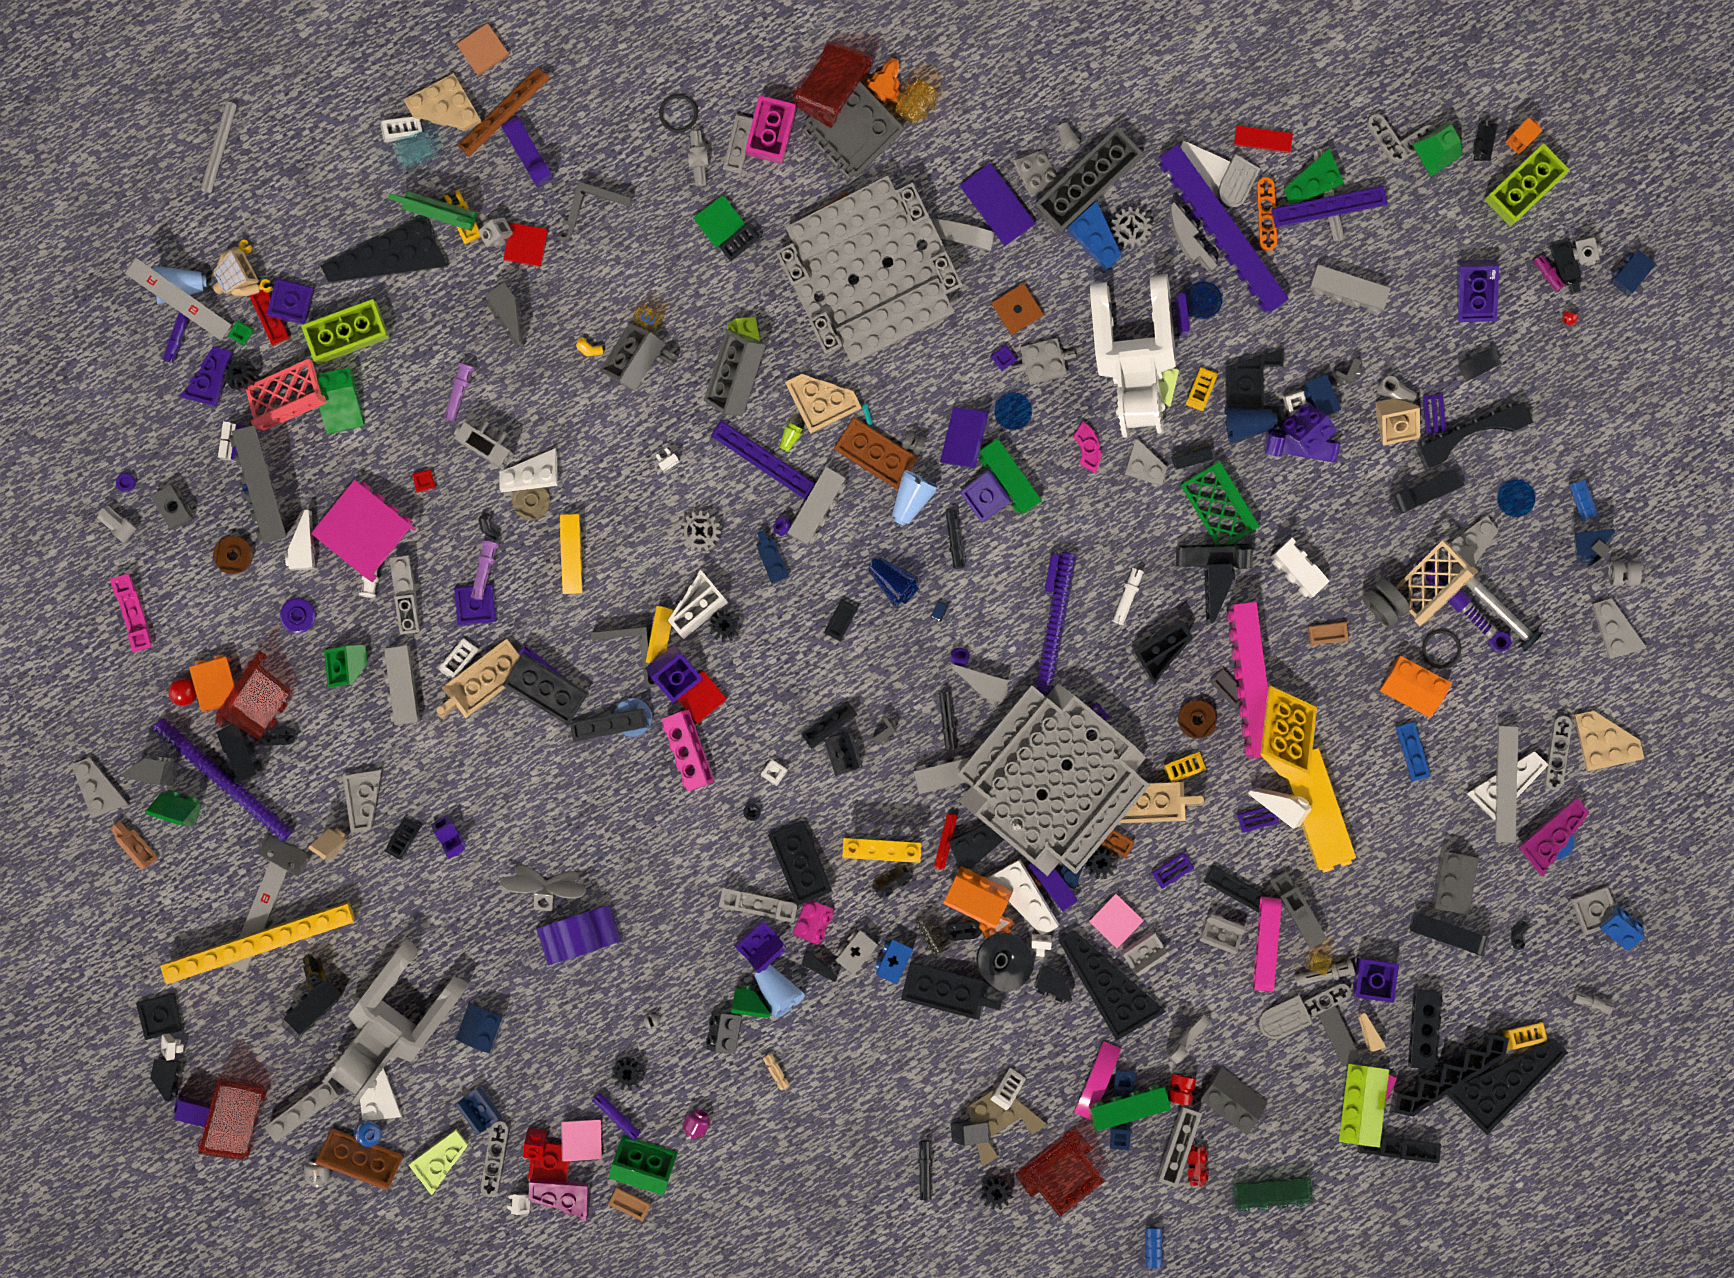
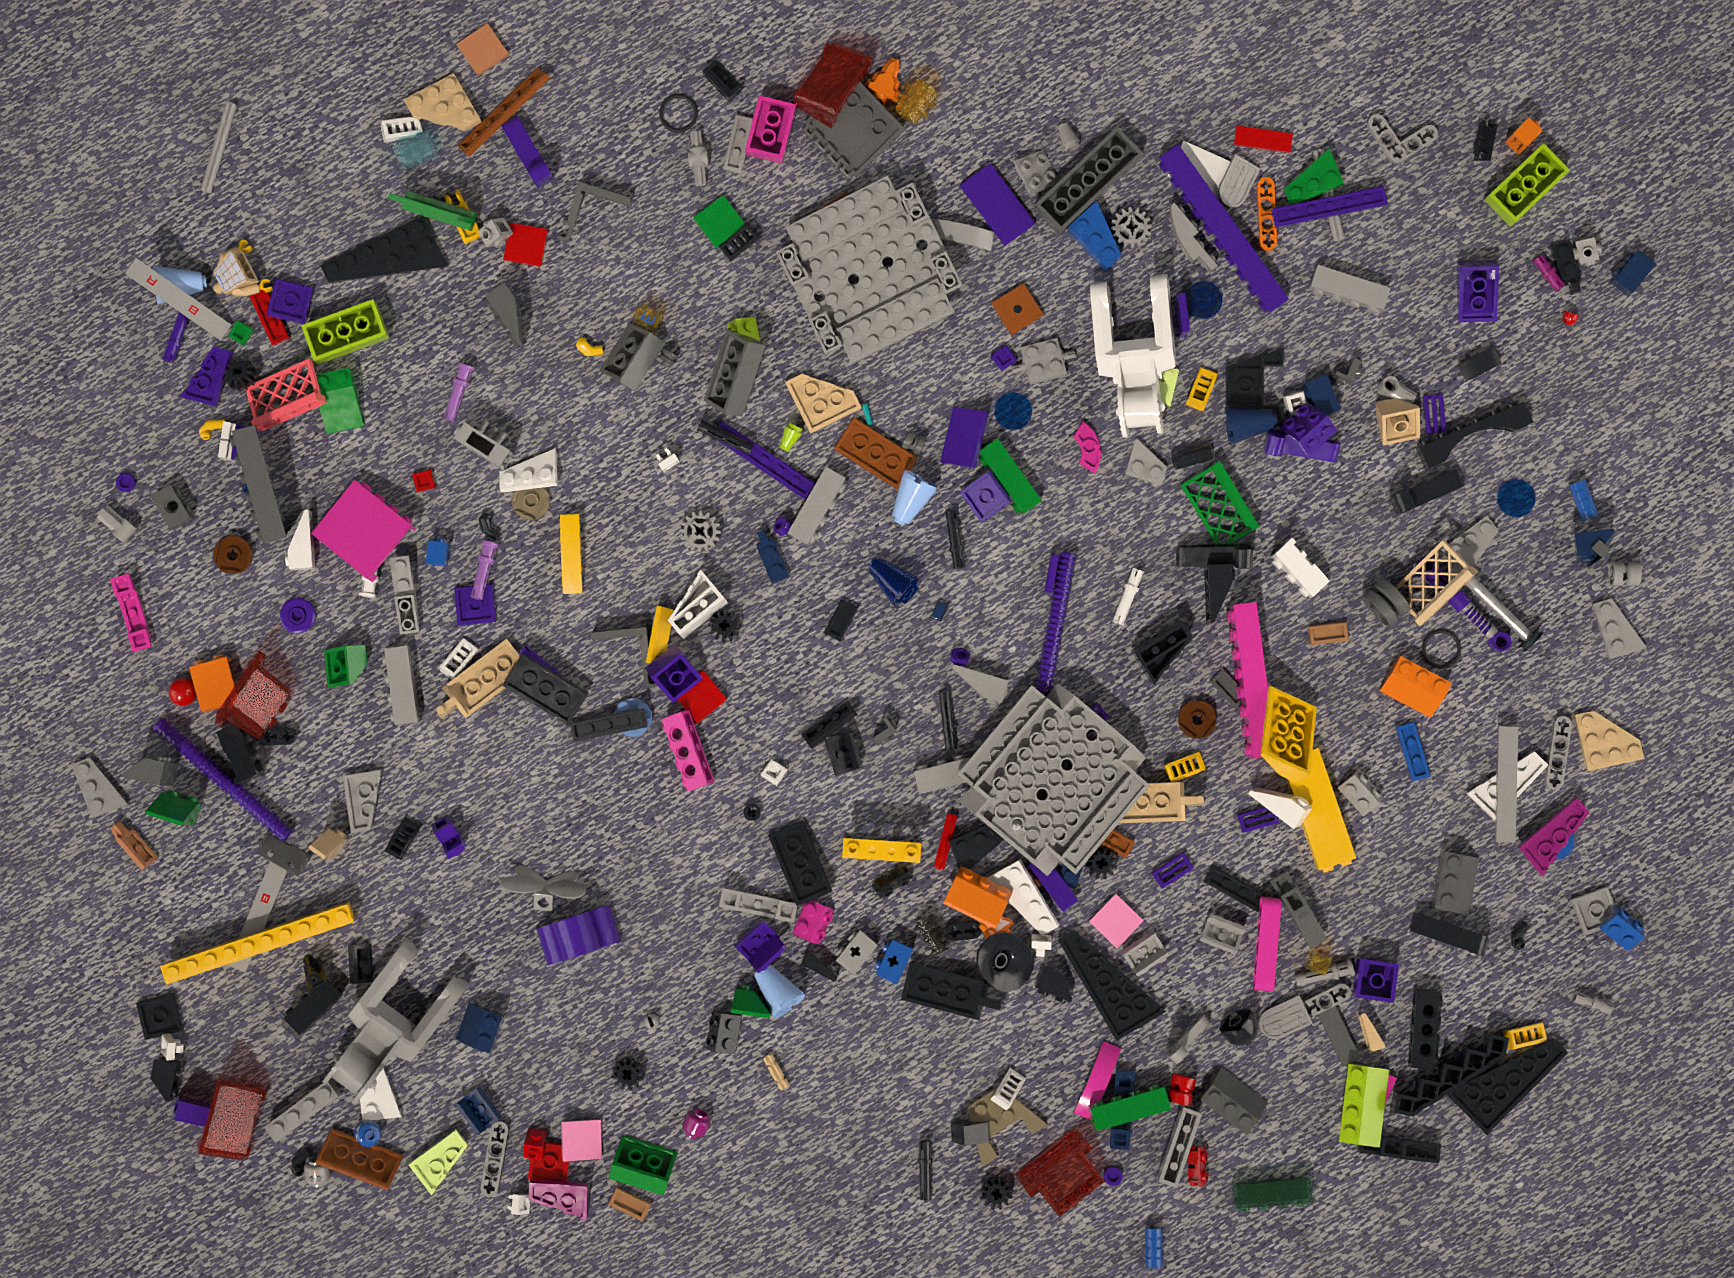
dark purple pin [592,1092,642,1141] -> none
green slope [1412,123,1462,177] -> none
none -> yellow arm [199,419,225,440]
none -> black arm [291,1147,312,1177]
none -> black slope [348,944,373,984]
none -> blue brick [425,538,450,567]
none -> black pin [697,420,754,455]
none -> black hinge [702,60,744,102]
none -> dark purple tile [1103,1166,1123,1186]
none -> black cylinder [1219,1008,1259,1046]
none -> light grey bracket [1338,769,1384,817]

